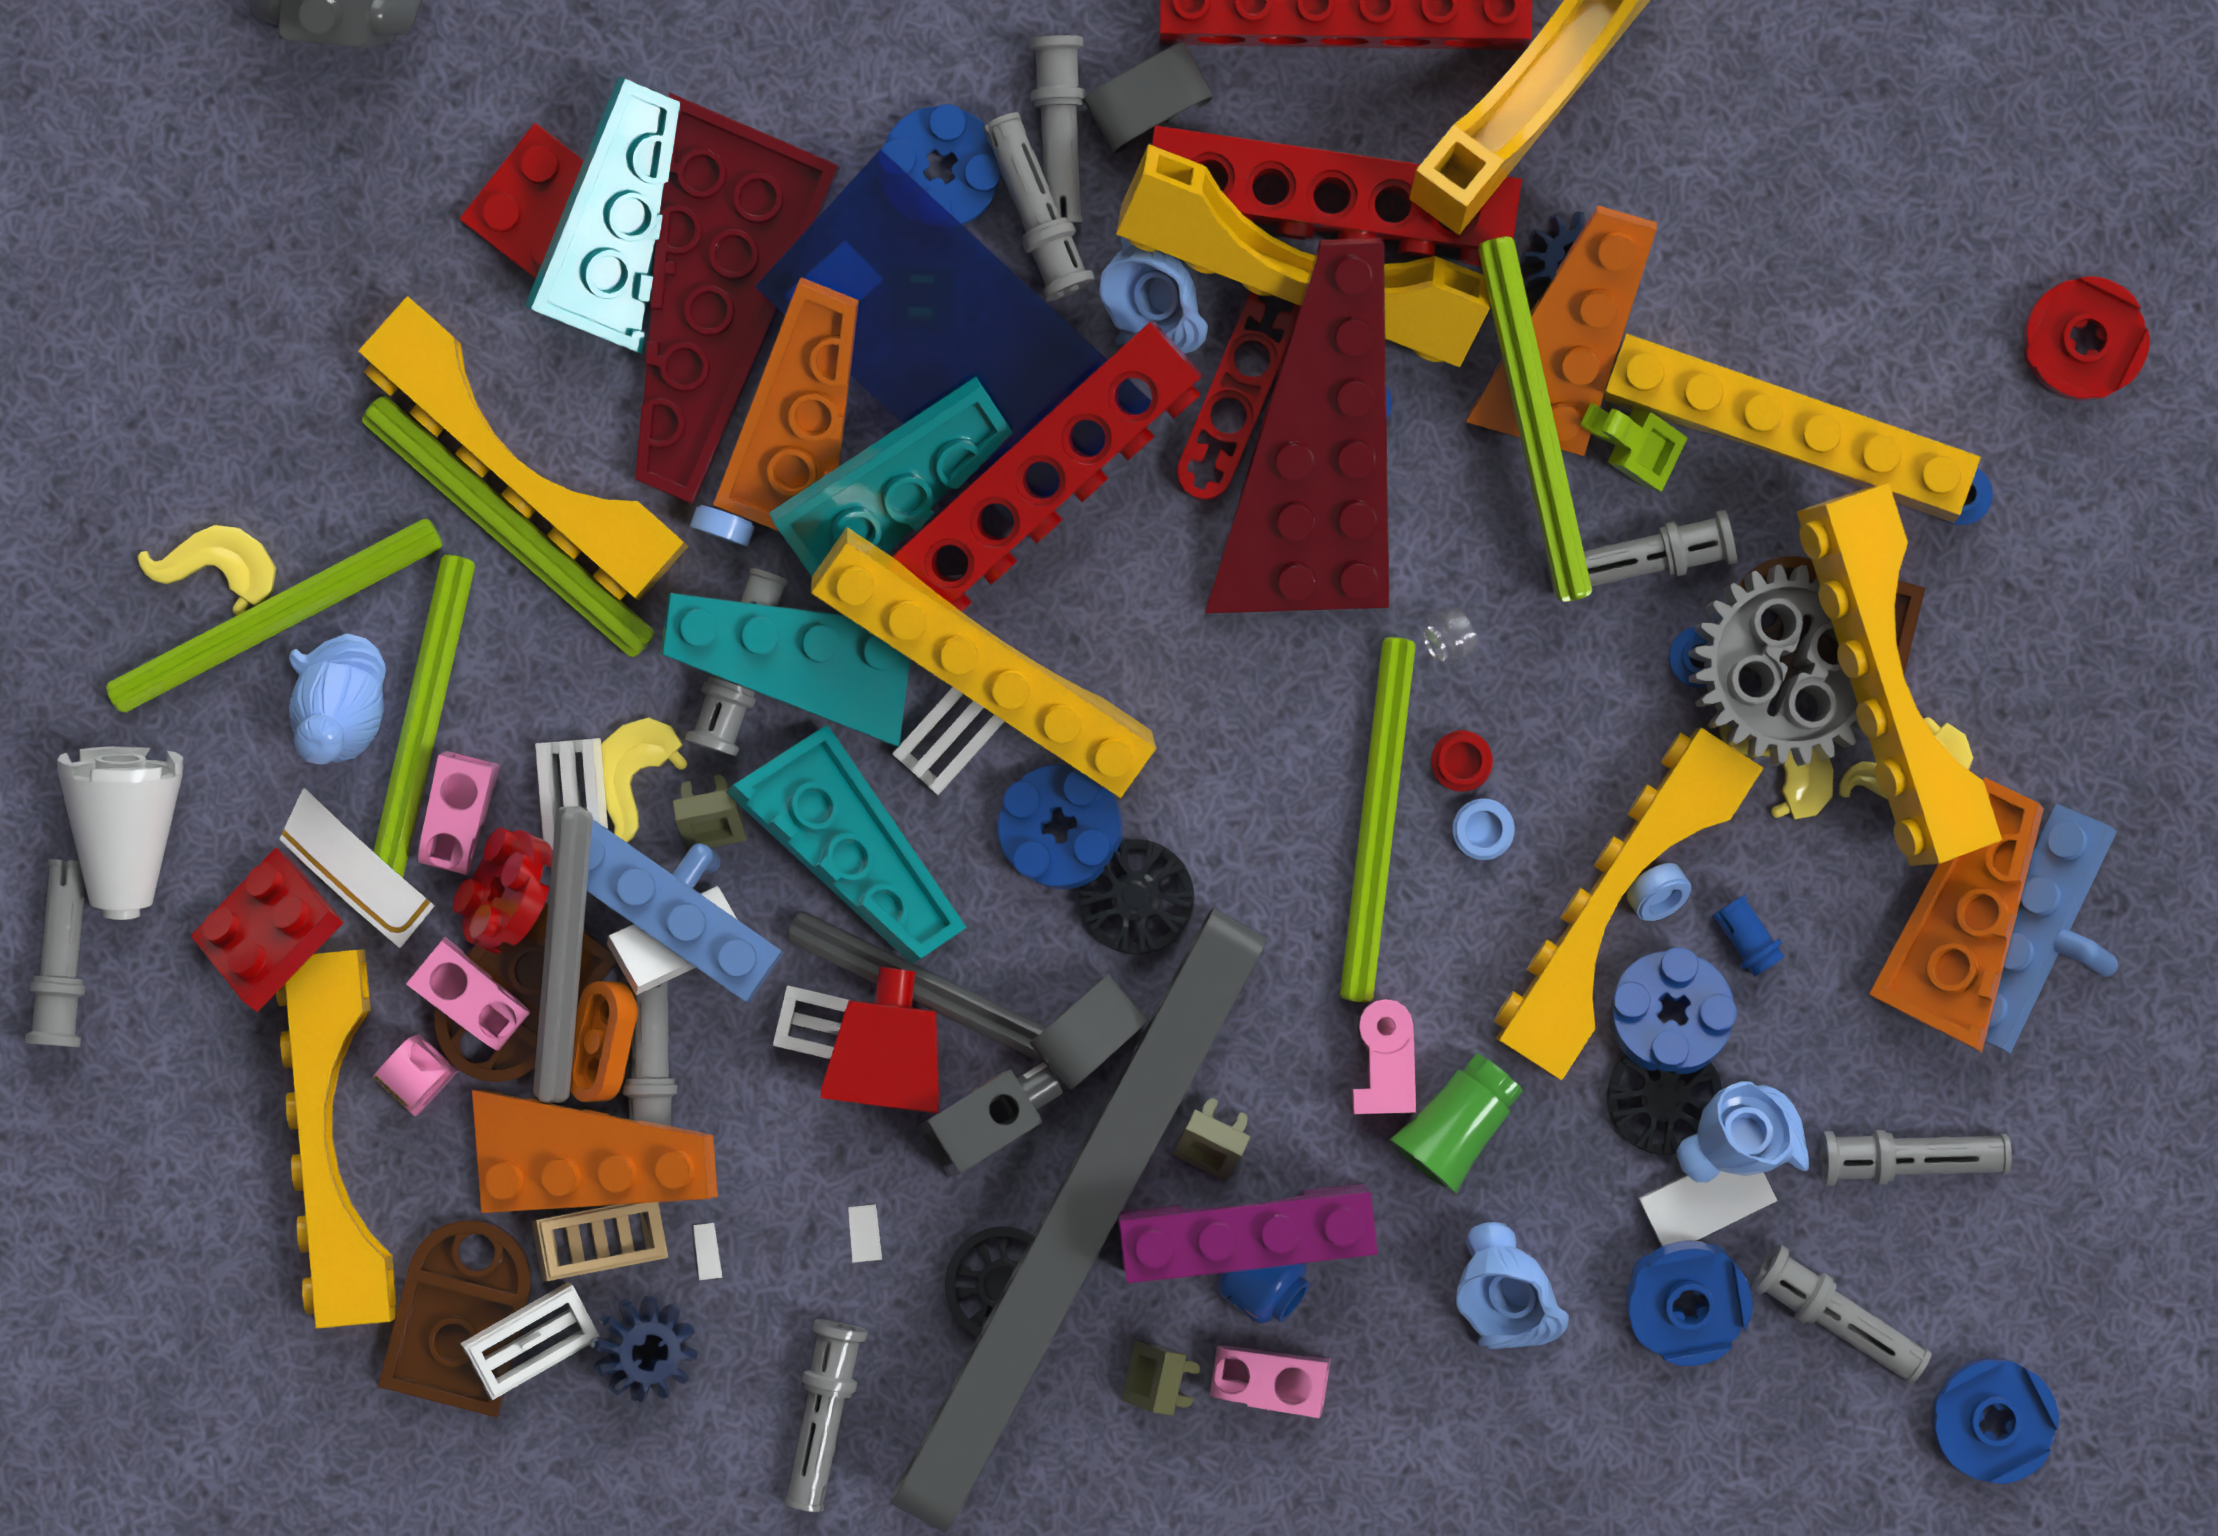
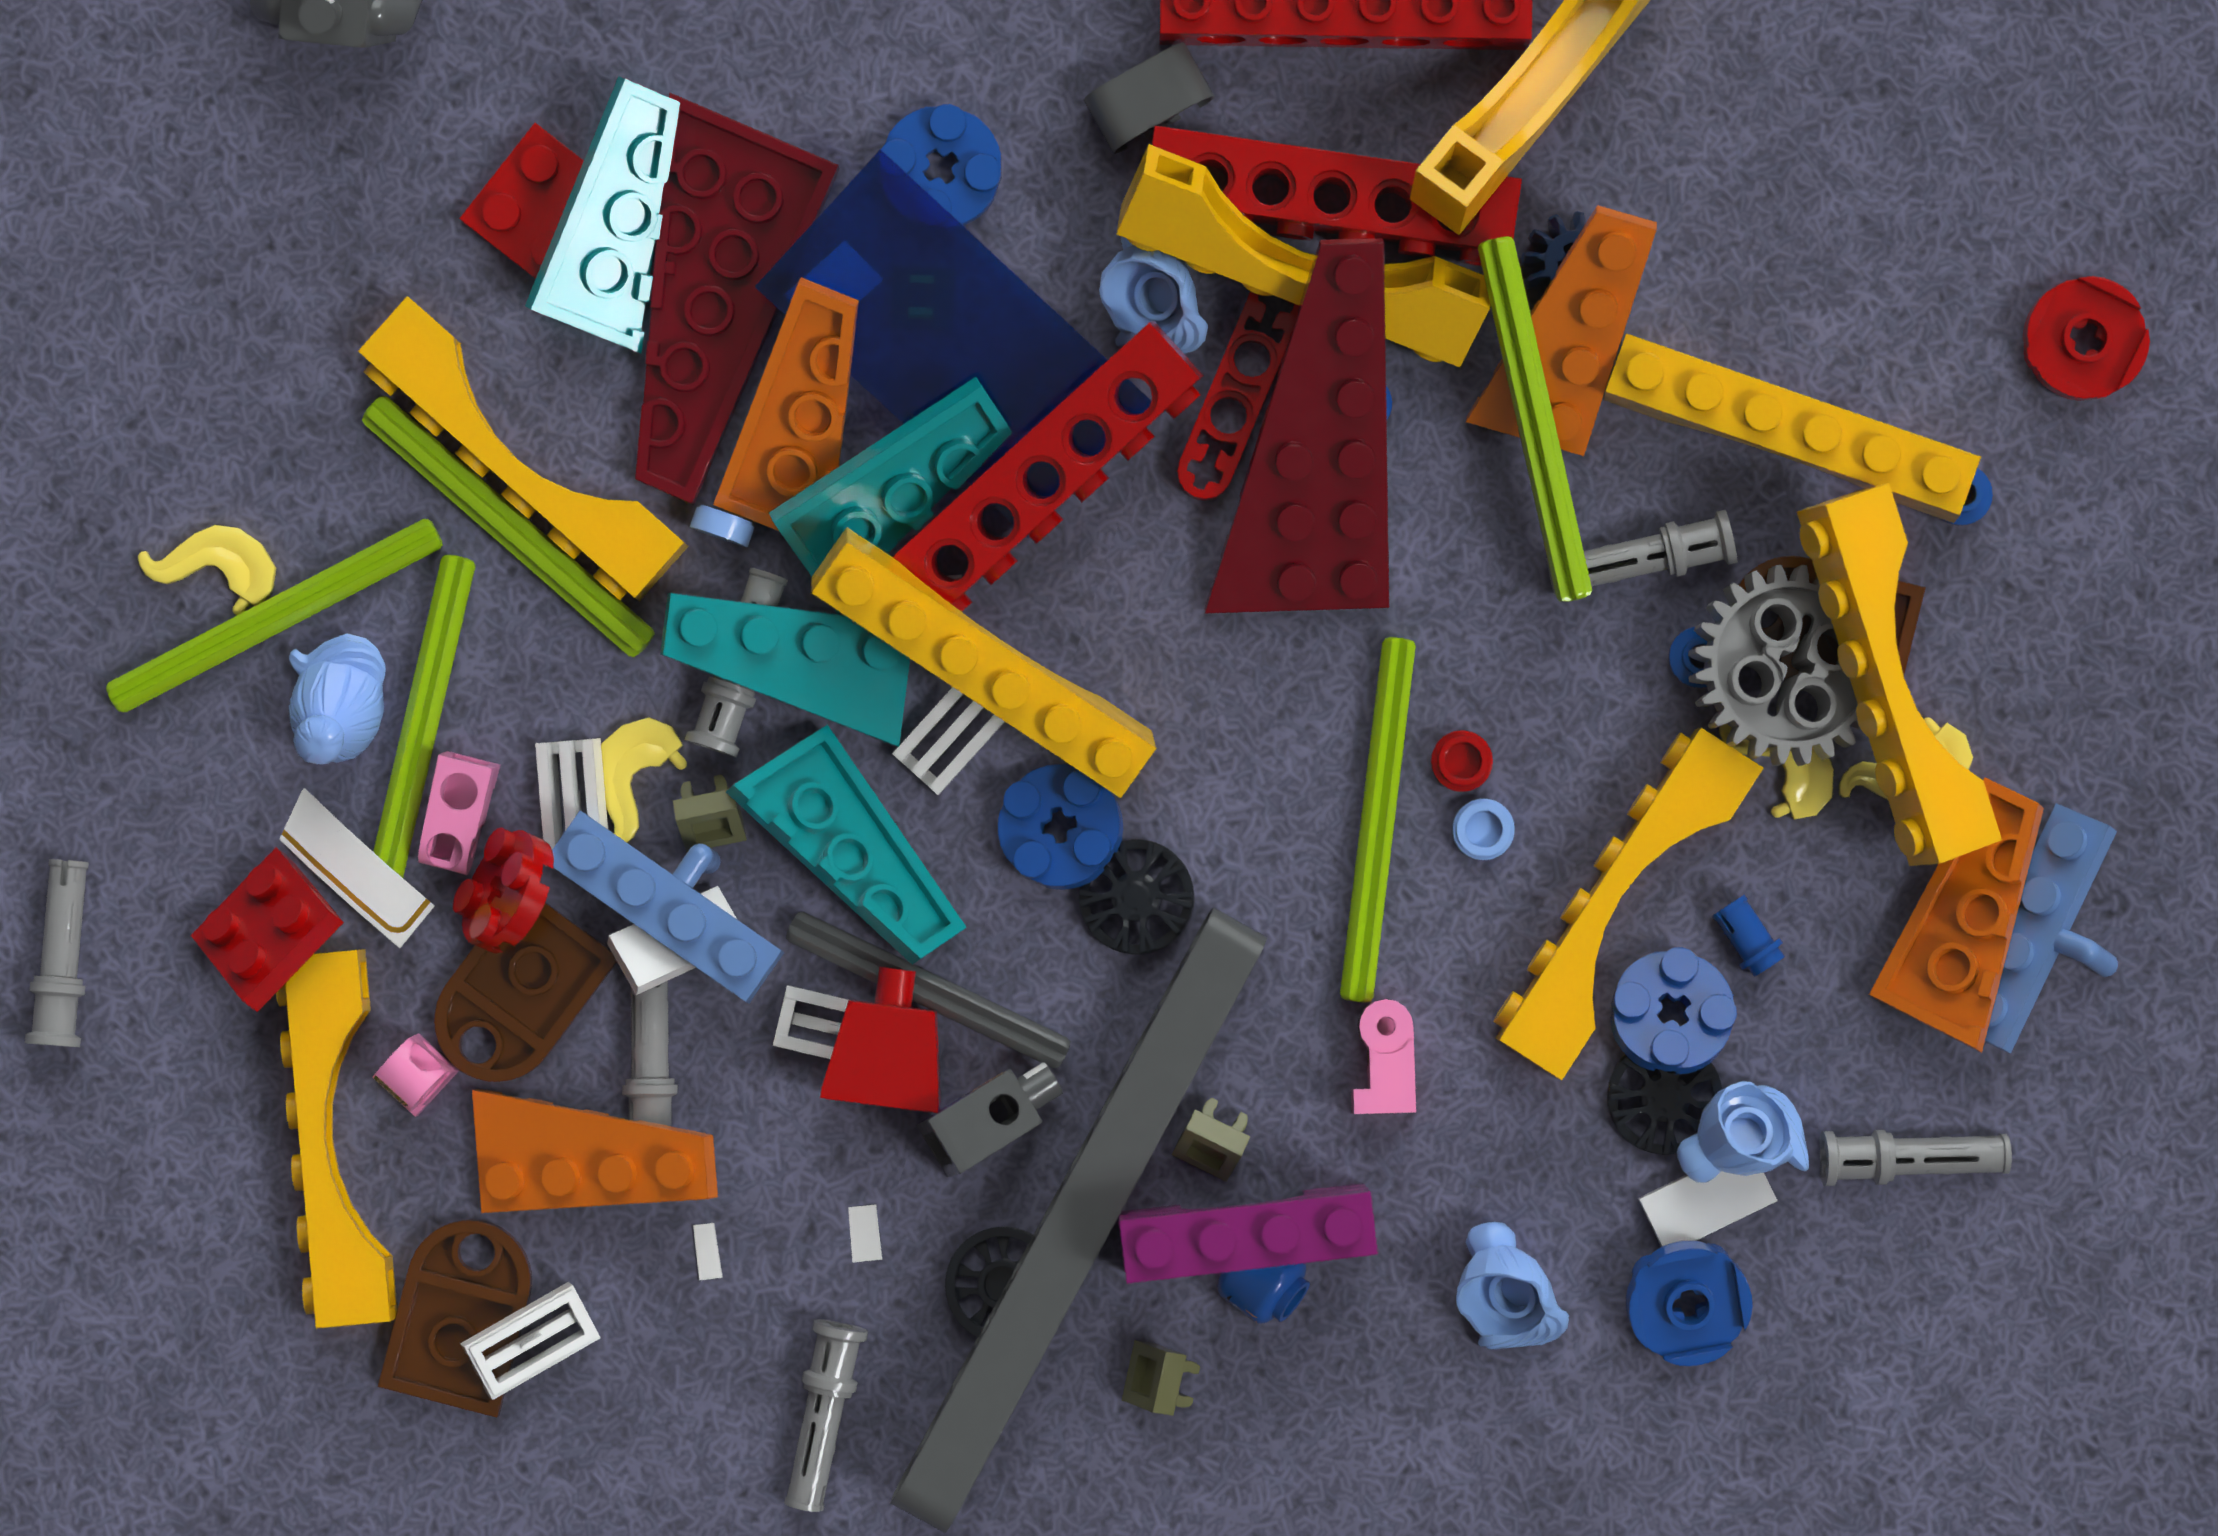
white cone [57,746,184,920] -> none
bright pink leg [406,937,530,1051] -> none
tan slope [531,1202,668,1282] -> none
light grey axle [533,806,593,1103] -> none
orange plate [570,981,638,1102] -> none
dark blue gear [591,1296,698,1403] -> none
light grey pin [982,112,1096,301] -> none
light grey pin [1028,35,1086,224] -> none
dark grey beam [1030,974,1149,1090] -> none
bright pink leg [1209,1345,1331,1418] -> none
bright green plant [1388,1053,1523,1195] -> none
clear plate [1423,608,1477,668] -> none
lime plate [1580,403,1688,492] -> none
light blue tile [1627,863,1691,921] -> none
light grey pin [1750,1244,1932,1385] -> none
blue plate [1932,1358,2059,1484] -> none

